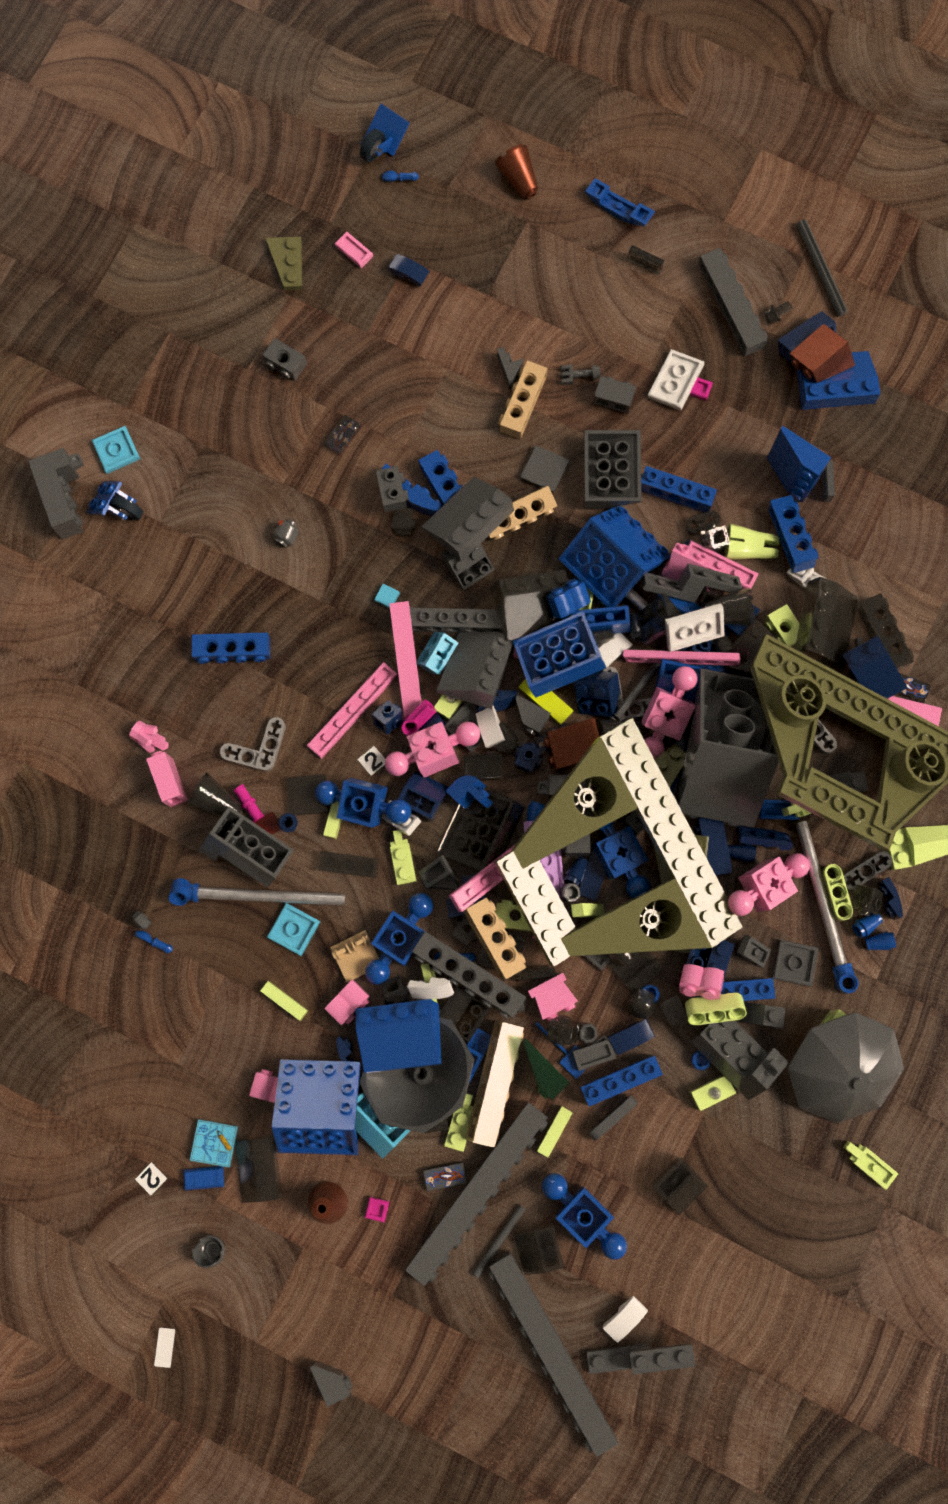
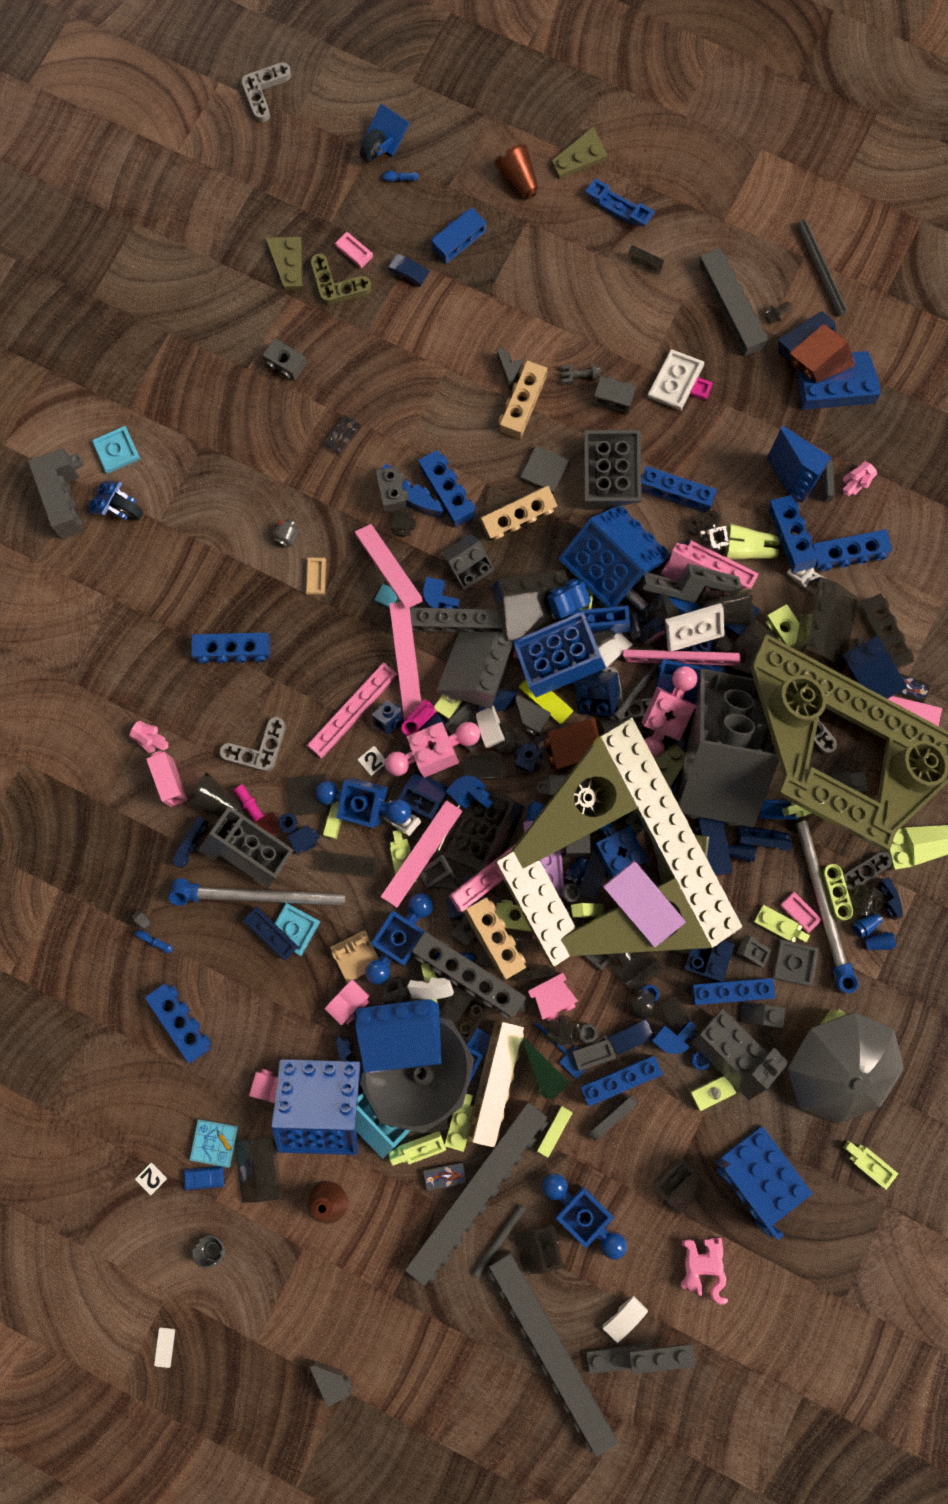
yellowish green piece [261,981,308,1021] -> none
dark pink tile [365,1196,390,1222] -> none
medium azure brick [417,631,458,675] -> none
dark grey slope [422,477,514,562] -> none
bright pink brick [680,964,724,1000] -> none
yellowish green beam [685,993,747,1025] -> none
bright pink brick [728,853,810,916] -> none
none -> blue brick [145,984,212,1064]
none -> dark blue hinge [172,816,209,868]
none -> light grey beam [242,63,291,123]
none -> dark blue tile [243,906,299,961]
none -> dark blue brick [288,825,320,855]
none -> tan tile [306,558,326,596]
none -> olive beam [311,254,372,305]
none -> bright pink tile [355,524,422,610]
none -> bright pink tile [381,800,462,908]
none -> yellowish green hinge [389,1131,446,1165]
none -> blue brick [423,577,460,609]
none -> blue brick [431,208,486,264]
none -> olive wing [552,126,608,179]
none -> lavender tile [603,860,686,947]
none -> blue brick [650,1021,696,1054]
none -> bright pink animal [681,1238,728,1305]
none -> blue bracket [714,1126,813,1240]
none -> yellowish green hinge [754,905,810,943]
none -> bright pink tile [779,891,822,934]
none -> blue brick [812,529,892,572]
none -> bright pink rock [843,461,877,496]

